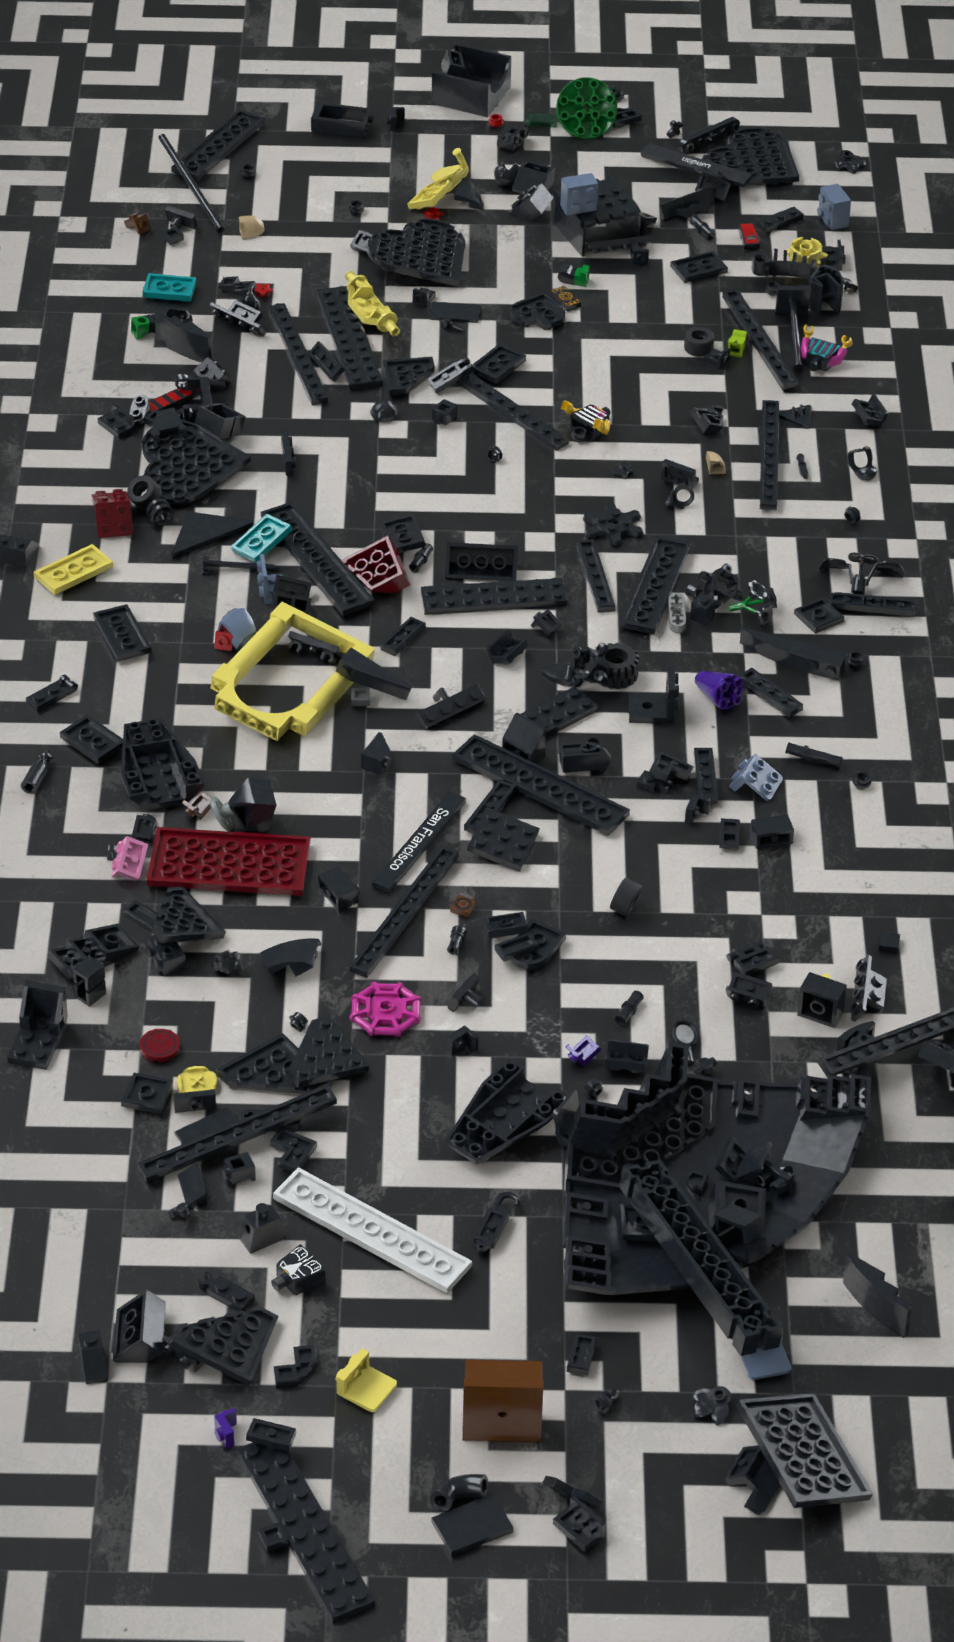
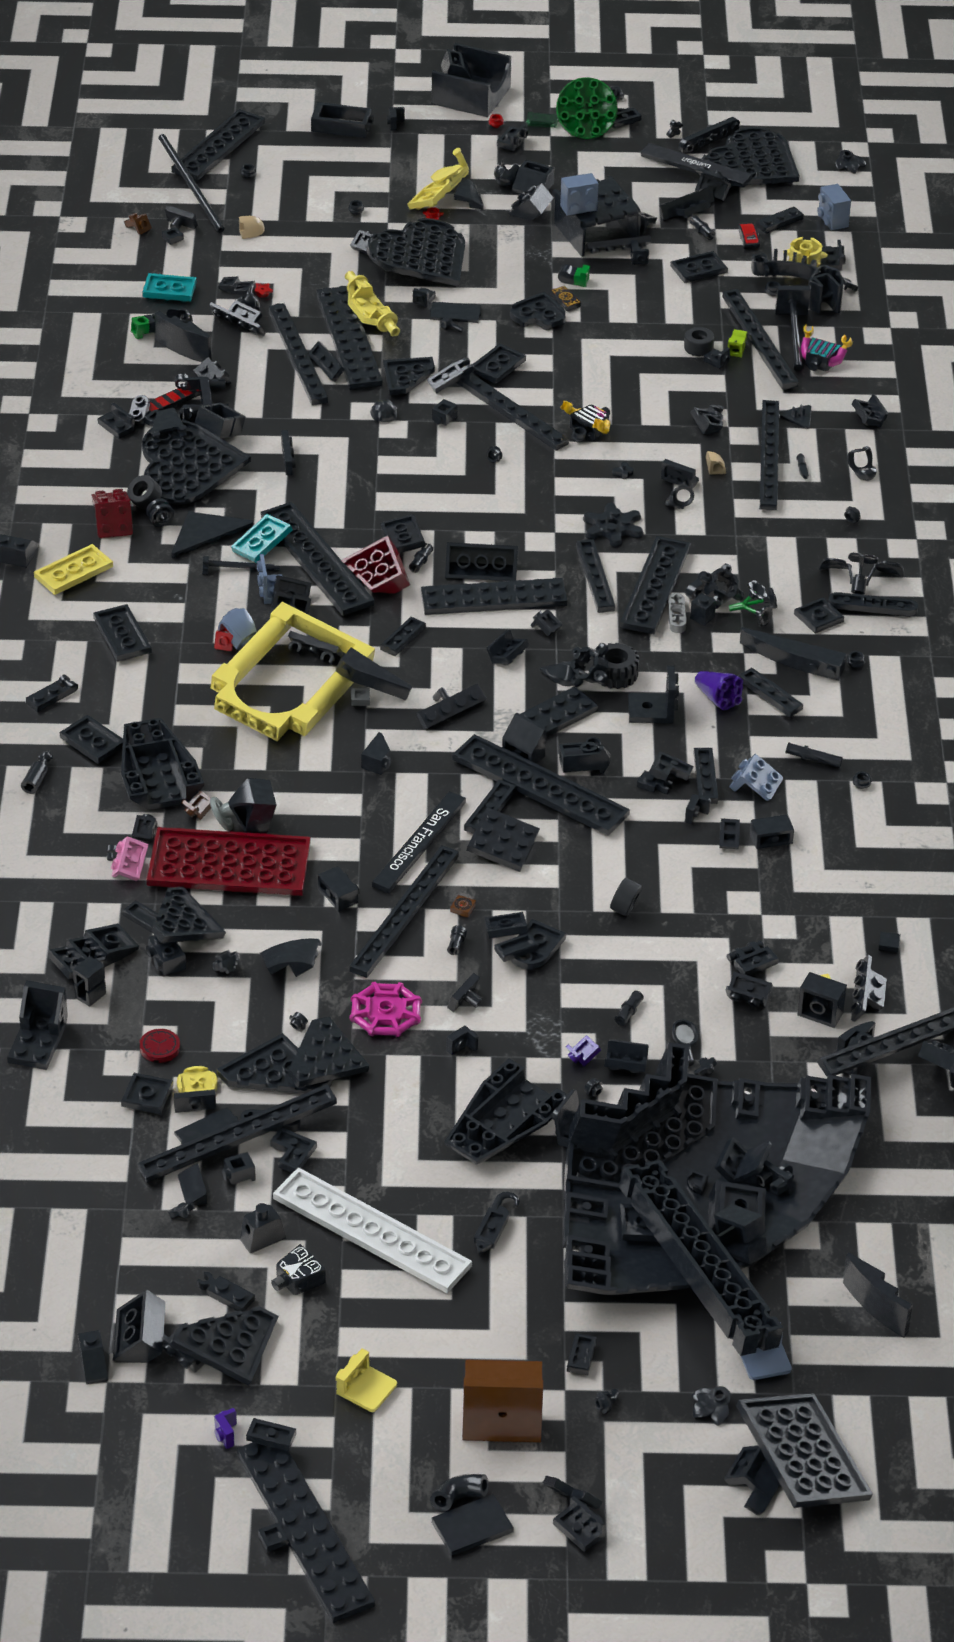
black tile [273,1345,318,1388] -> none

